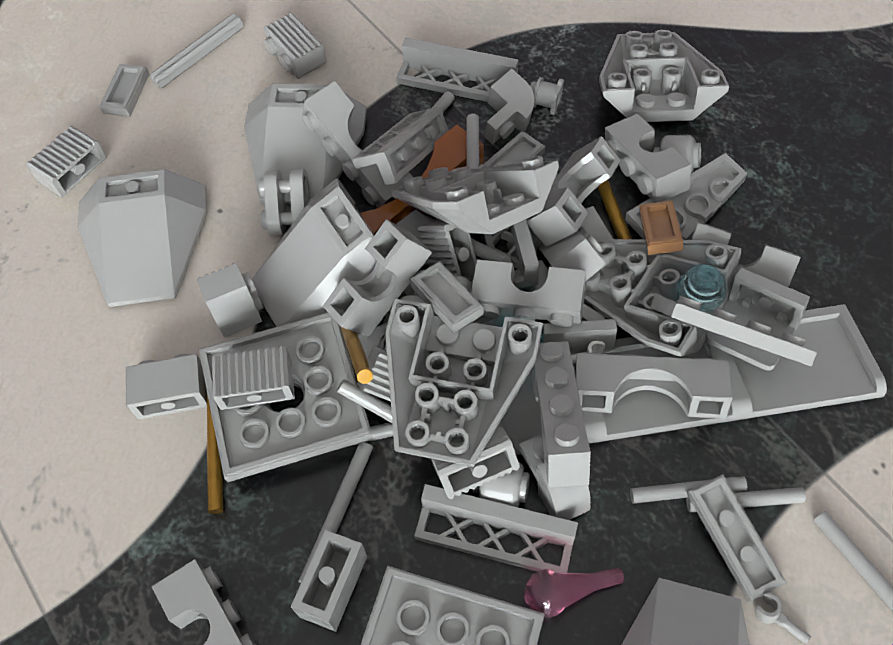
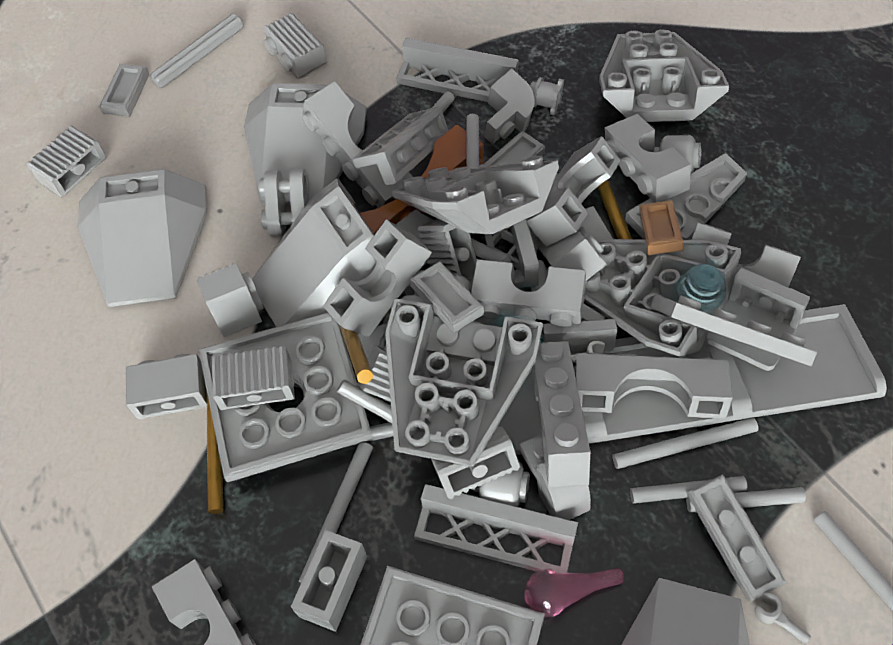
none -> light grey bar [612,418,758,469]

